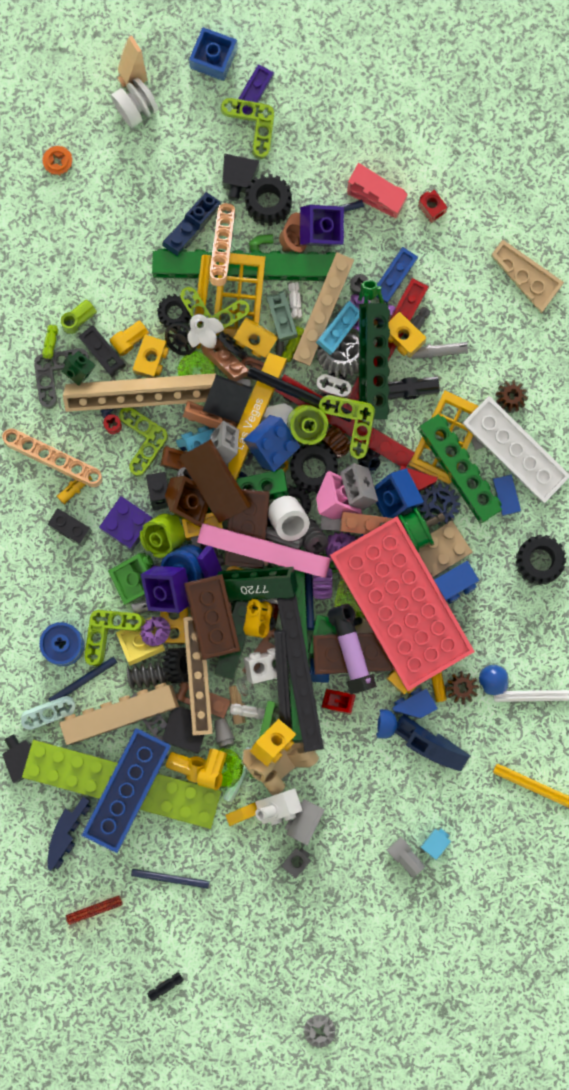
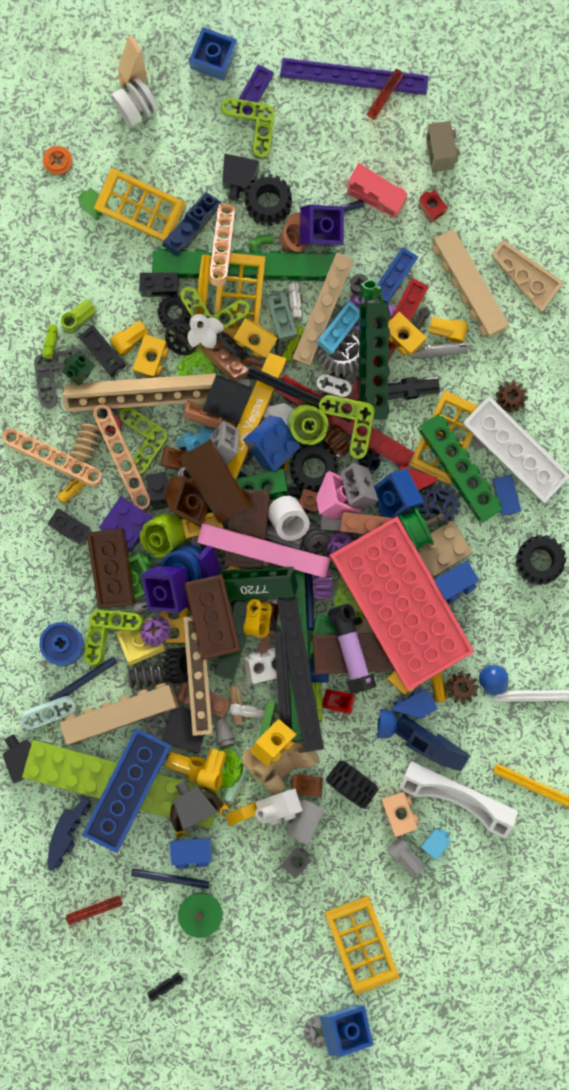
none -> tan piece [69,423,102,465]
none -> bright green brick [78,187,109,221]
none -> reddish brown tile [87,528,136,609]
none -> yellow piece [93,168,186,242]
none -> light nougat beam [93,404,151,509]
none -> black brick [139,273,179,297]
none -> dark grey torso [170,780,230,840]
none -> blue brick [170,838,213,869]
none -> green wheel [178,893,222,938]
none -> dark purple tile [280,58,429,95]
none -> dark orange bracket [291,774,323,797]
none -> dark orange bracket [299,489,318,516]
none -> lime axle [312,683,323,721]
none -> blue brick [319,1005,374,1057]
none -> yellow piece [324,895,400,995]
none -> black tyre [325,760,379,809]
none -> clear red axle [367,69,403,120]
none -> light nougat brick [381,792,419,837]
none -> white arch [399,761,518,839]
none -> dark tan brick [426,121,459,173]
none -> yellow piece [428,316,468,343]
none -> tan brick [432,228,509,339]

